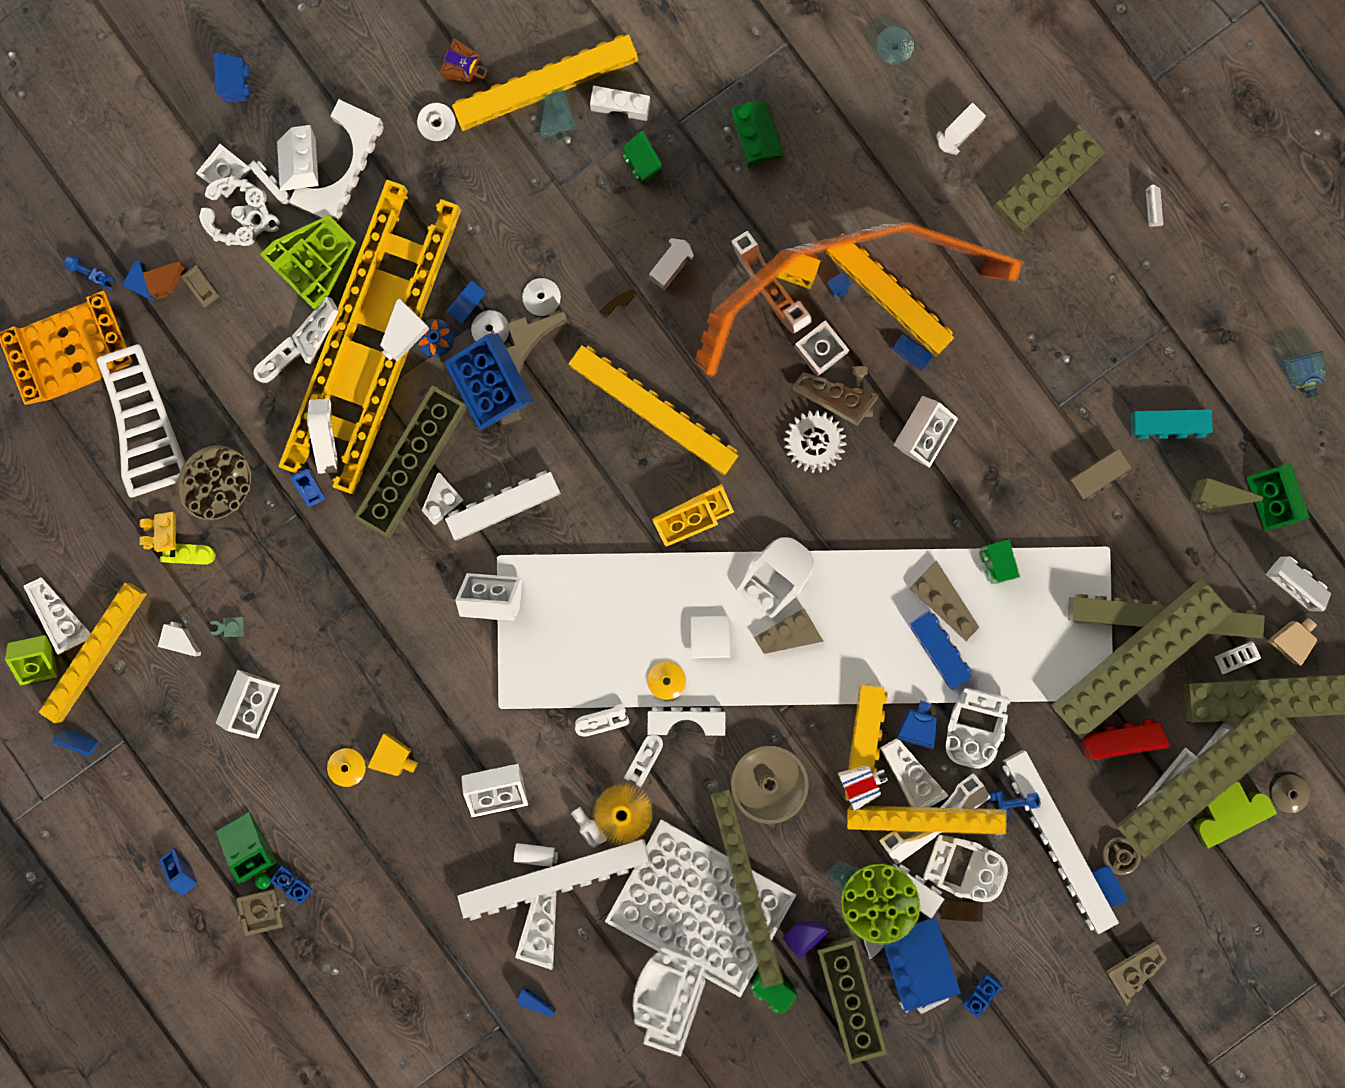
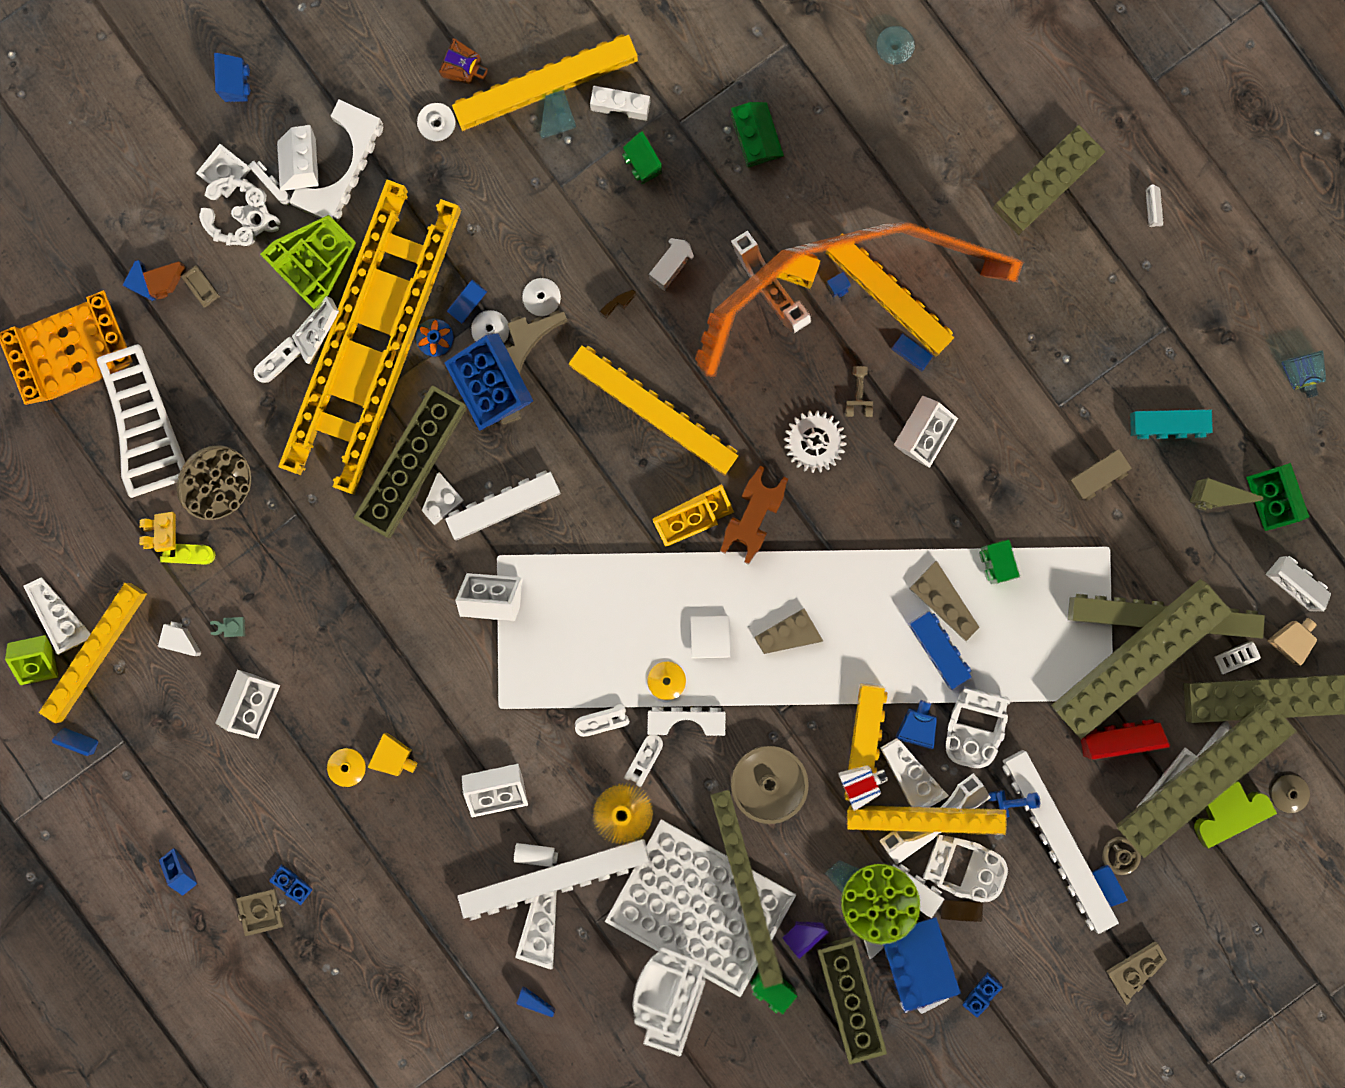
blue bar [64,254,117,290] -> none
green slope [216,812,278,889] -> none
blue slope [290,468,325,507] -> none
white beam [307,399,339,474] -> none
white slope [380,299,430,361] -> none
white arm [571,806,607,849] -> none
white slope [736,537,814,619] -> none
dark tan wing [793,372,878,426] -> none
white brick [794,320,849,376] -> none
white piece [936,103,986,155] -> none
none -> dark orange piece [720,466,788,565]

